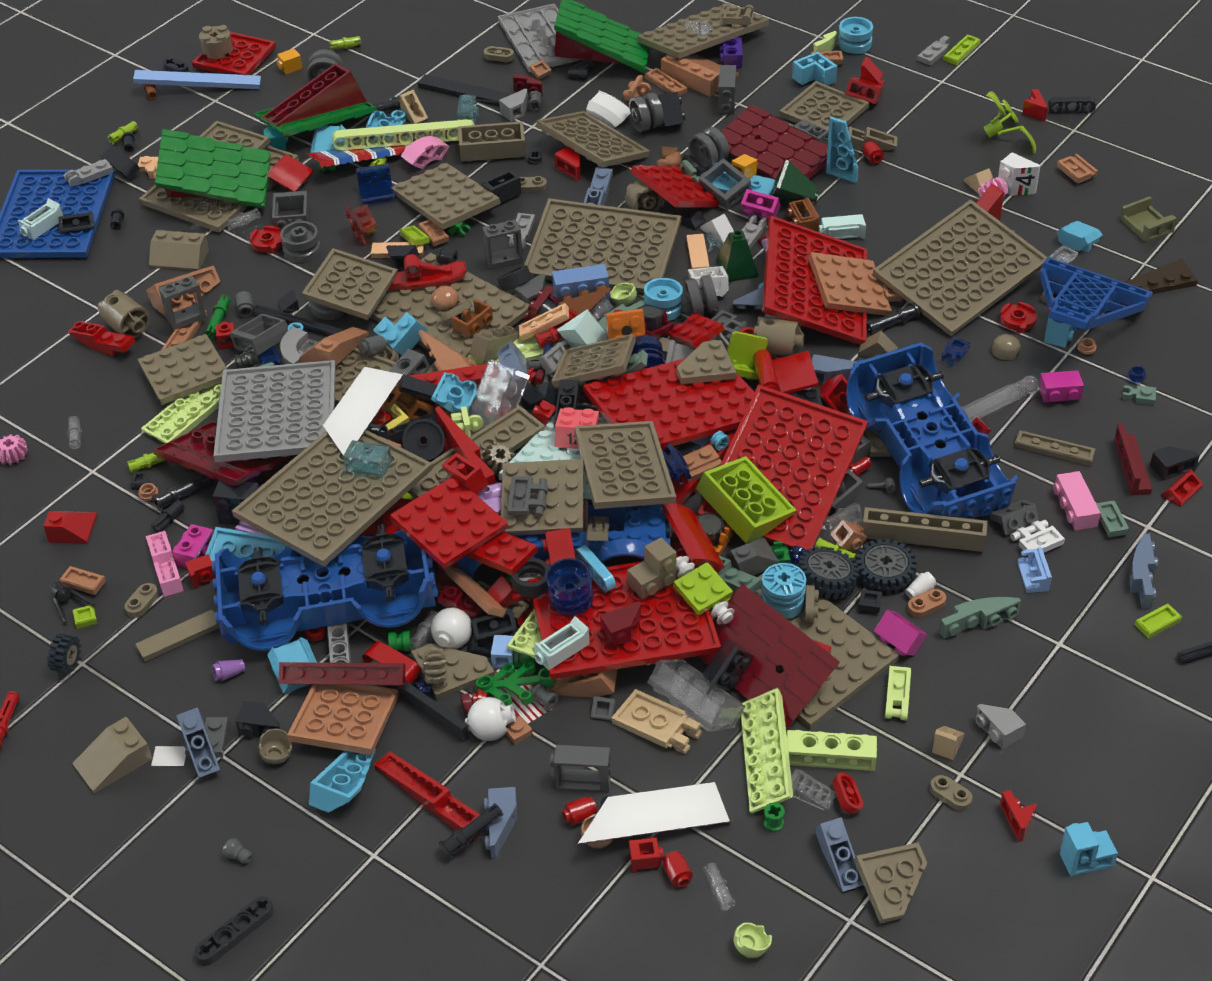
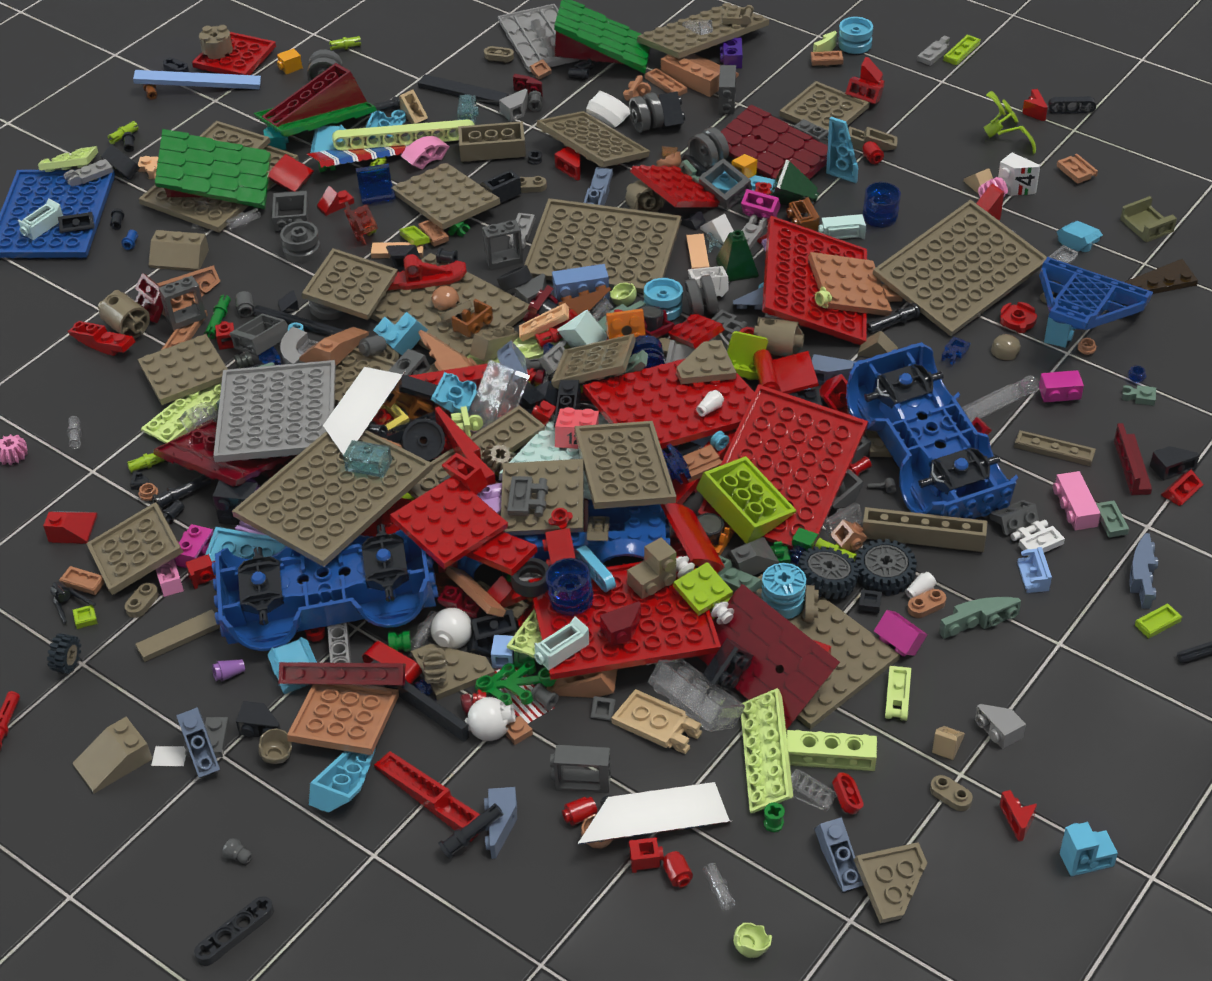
red plate [250,226,282,254] -> none
medium azure brick [792,52,837,86] -> none
none -> yellowish green plate [38,146,98,172]
none -> dark tan plate [86,502,183,595]
none -> blue pin [121,230,138,250]
none -> dark red slope [135,273,163,323]
none -> clear slope [179,402,218,433]
none -> red slope [317,186,355,216]
none -> red plate [548,508,573,529]
none -> white cone [696,390,724,416]
none -> red plate [755,182,772,195]
none -> green slope [792,527,818,551]
none -> yellowish green plate [815,287,832,308]
none -> clear blue wheel [863,182,901,228]

